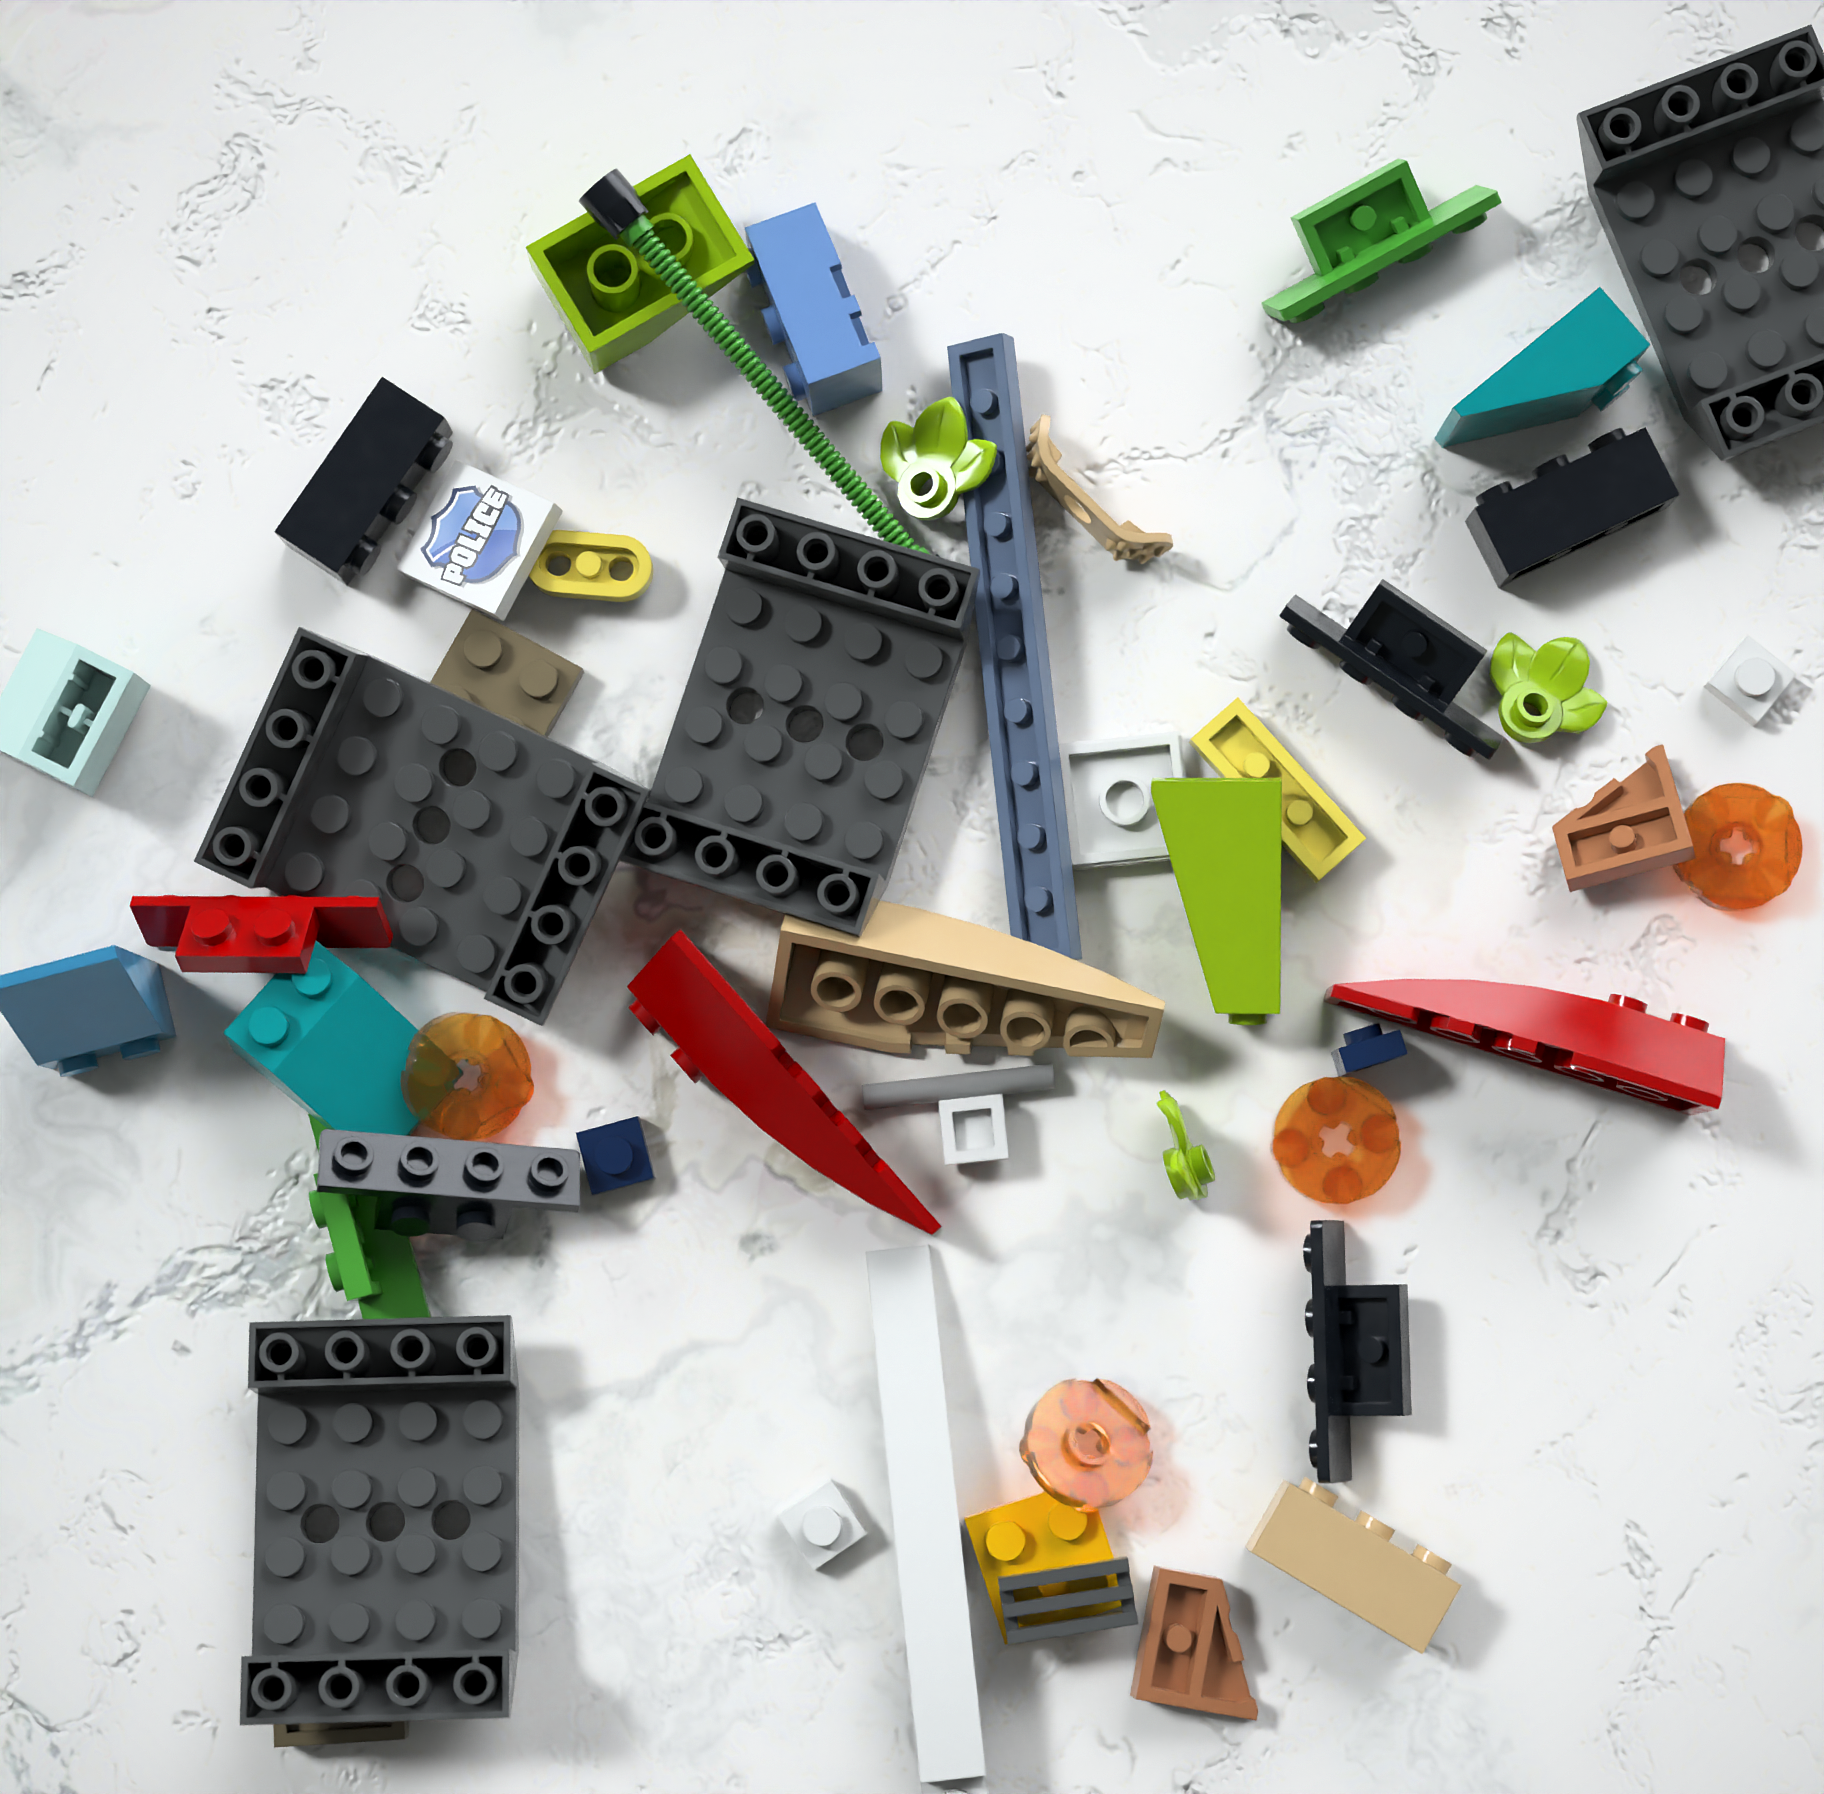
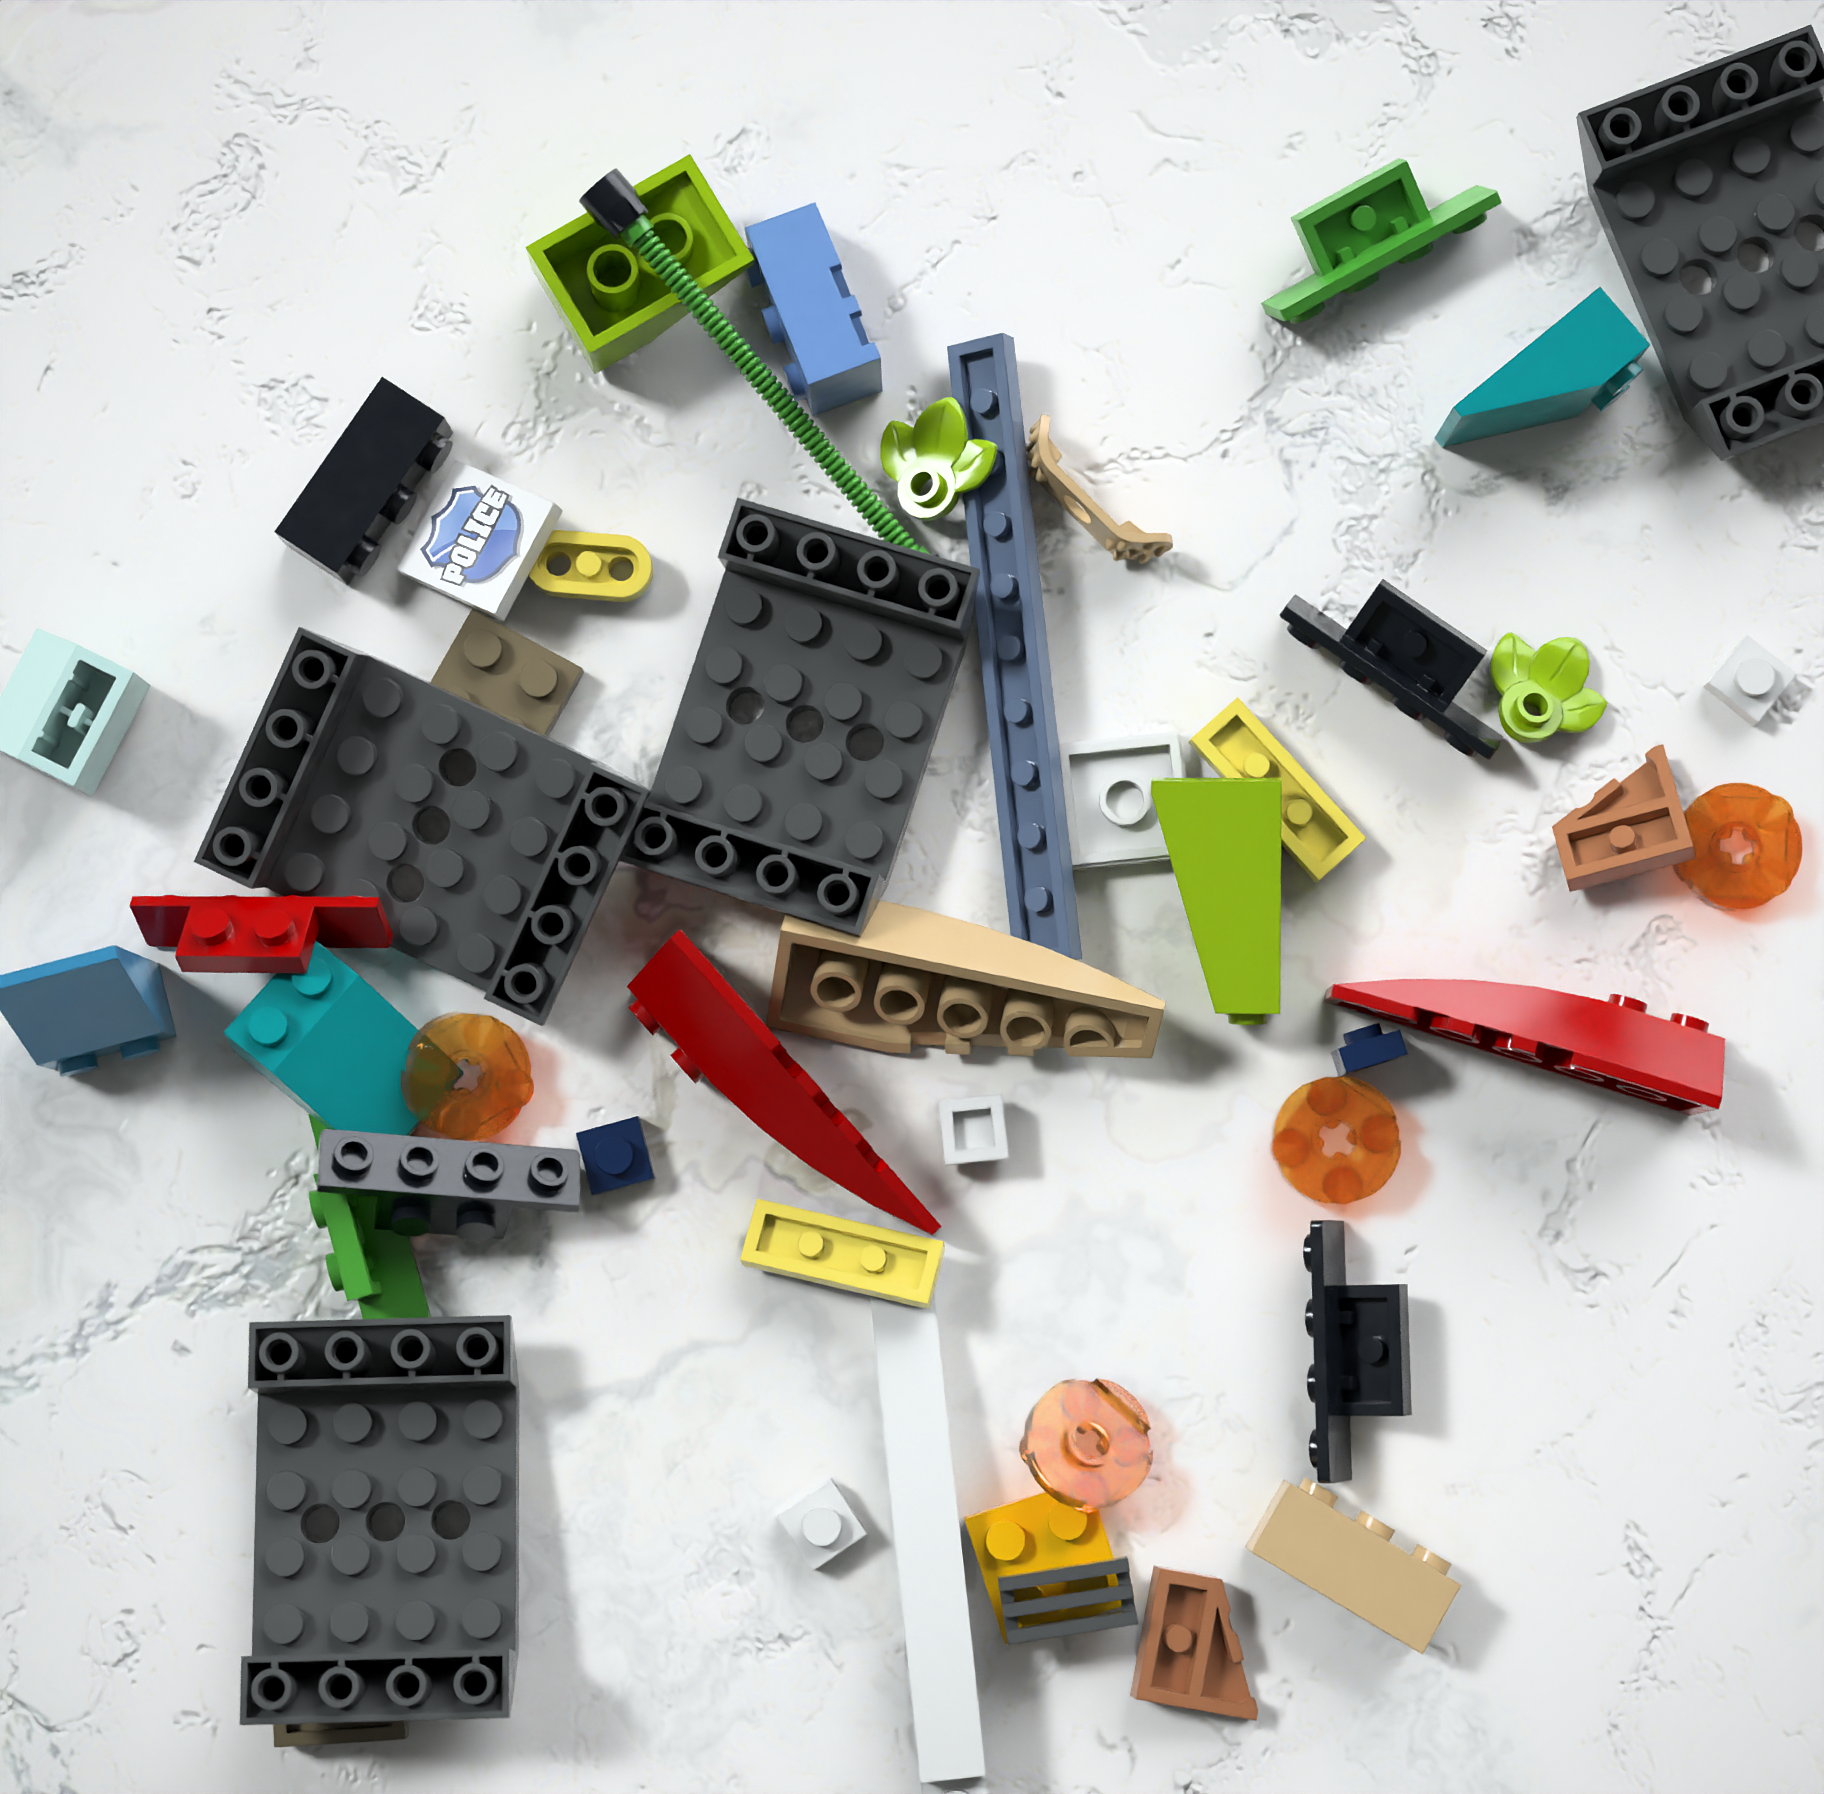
light grey piece [862,1064,1055,1110] -> none
lime plate [1157,1090,1215,1201] -> none
black brick [1465,427,1680,588] -> none
none -> light yellow plate [740,1199,946,1310]

